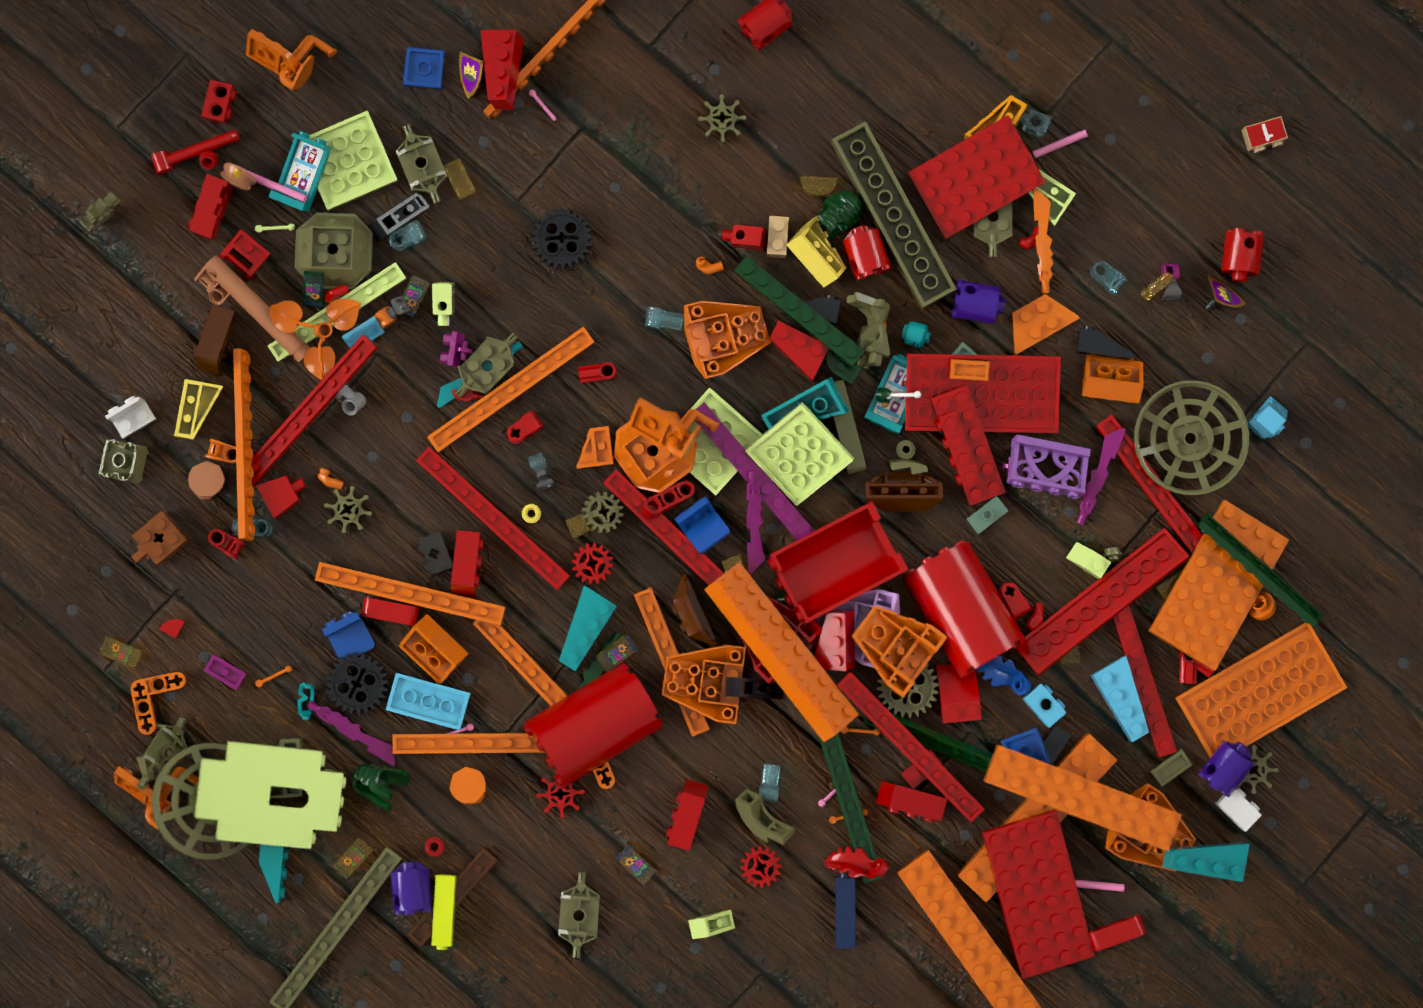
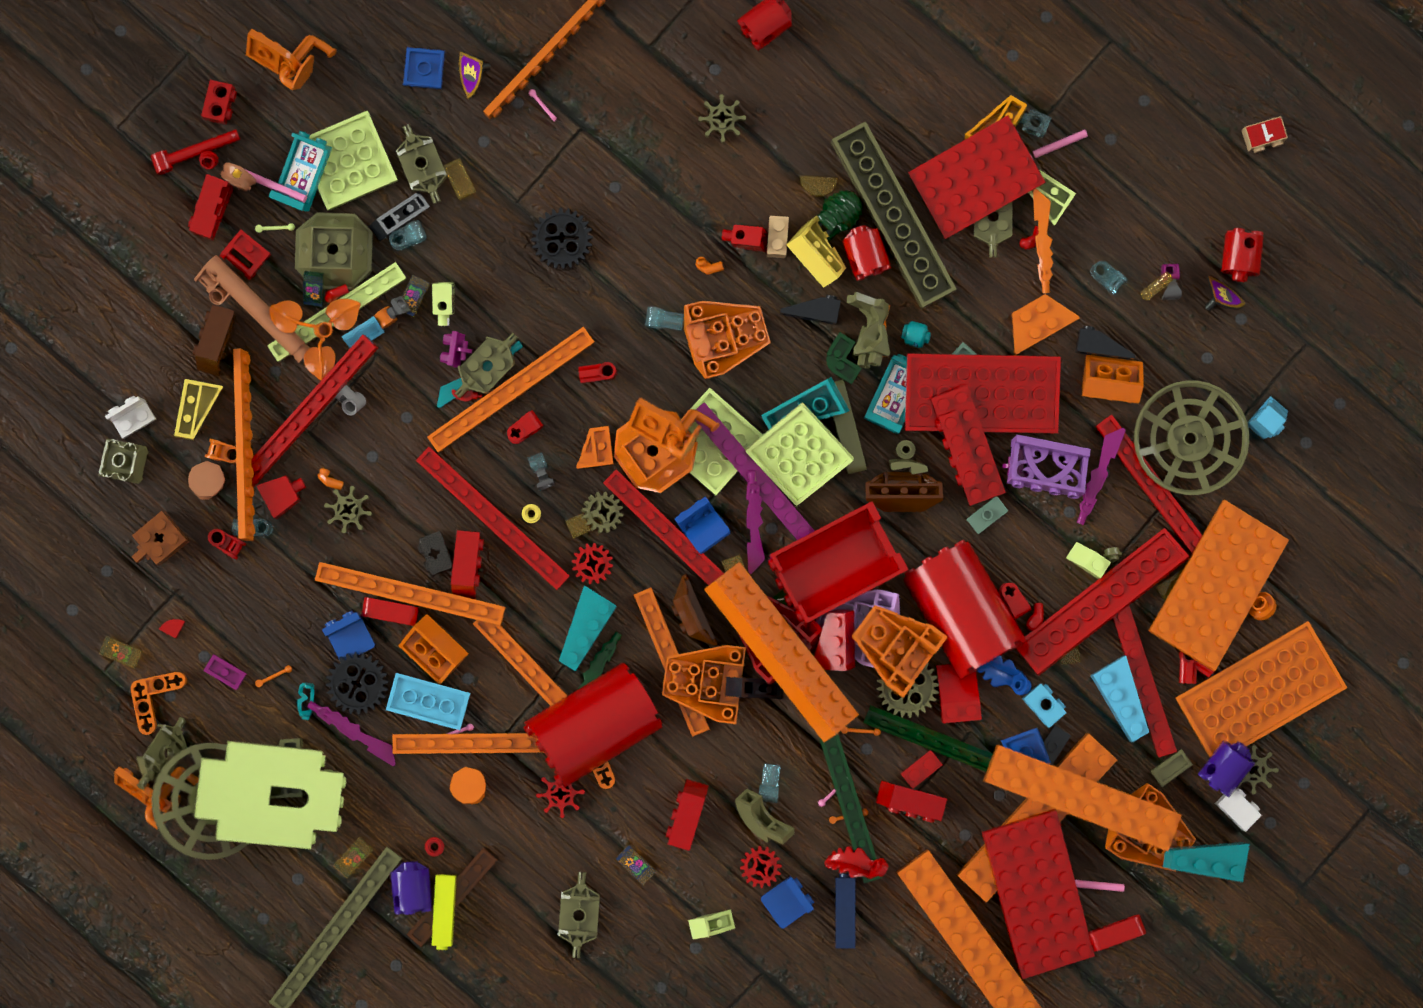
olive gear [79,191,121,232] -> none
teal slope [259,844,289,903] -> none
dark green hair [351,762,409,812] -> none
red wedge [481,30,524,110] -> none
tile [596,634,638,672] -> none
red beam [641,481,695,519] -> none
dark green plate [734,256,865,368] -> none
red wedge [769,321,829,382] -> none
red plate [836,672,985,822] -> none
hinge [876,388,921,403] -> none
orange plate [949,359,990,381] -> none
dark purple cylinder [952,280,1005,324] -> none
dark green plate [1198,513,1322,628] -> none
none -> blue bracket [761,876,814,928]

